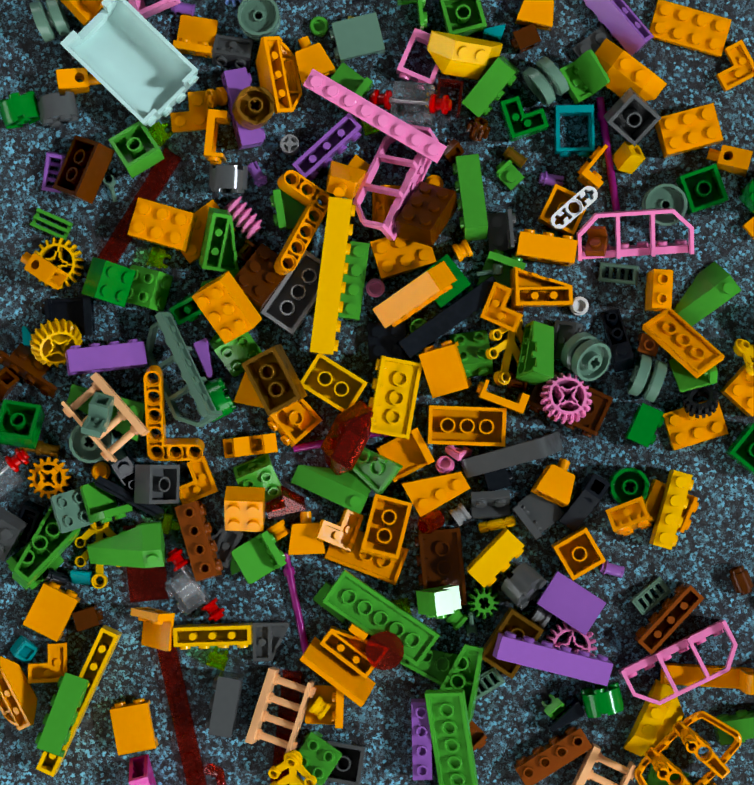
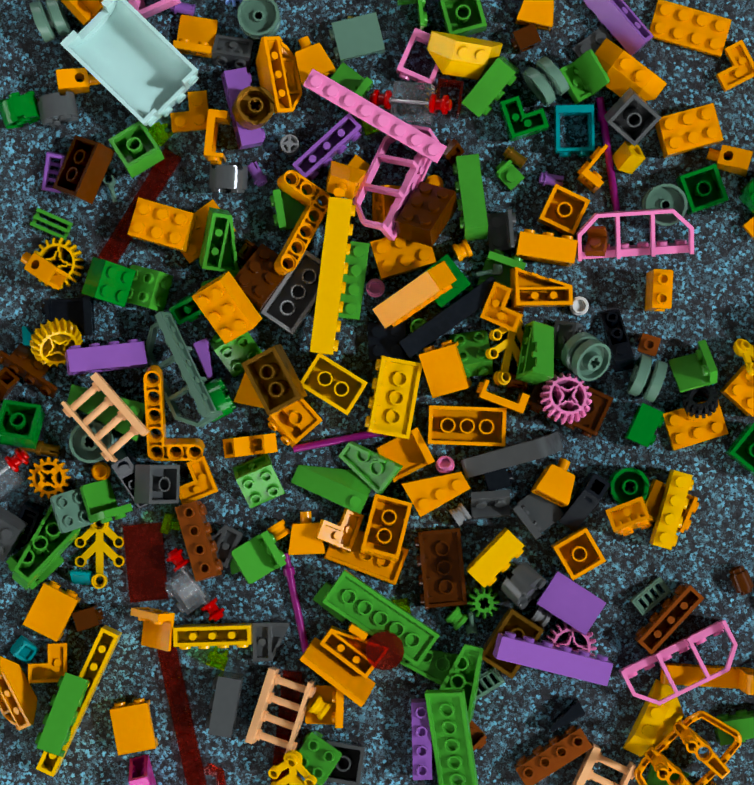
black pin [42,568,69,586] -> none
sand green brick [81,392,114,438] -> none
bright green wedge [87,521,167,568] -> none
black axle [94,476,165,520] -> none
clear neon green tile [146,247,171,269] -> none
light orange wheel [205,87,228,108] -> none
bright pink piece [223,196,263,239] -> none
light orange brick [224,486,265,532] -> none
clear red slope [266,486,306,519] -> none
bright green tile [309,16,329,37] -> none
clear red wedge [321,401,373,475] -> none
brick [416,585,462,619] -> none
clear red brick [417,509,445,534] -> none
bright pink tile [445,445,472,461] -> none
reddish brown gear [466,117,491,141] -> none
yellow axle [478,516,516,533] -> none
teal slope [482,24,506,42] -> none
bright green tile [541,694,567,720] -> none
white beam [550,186,598,230] -> none
green brick [580,682,624,718] -> none
sand green slope [598,262,640,286] -> none
medium lavender pin [599,560,625,578] -> none
light orange tile [641,308,725,378] -> none
bright green wedge [673,261,742,326] -> none

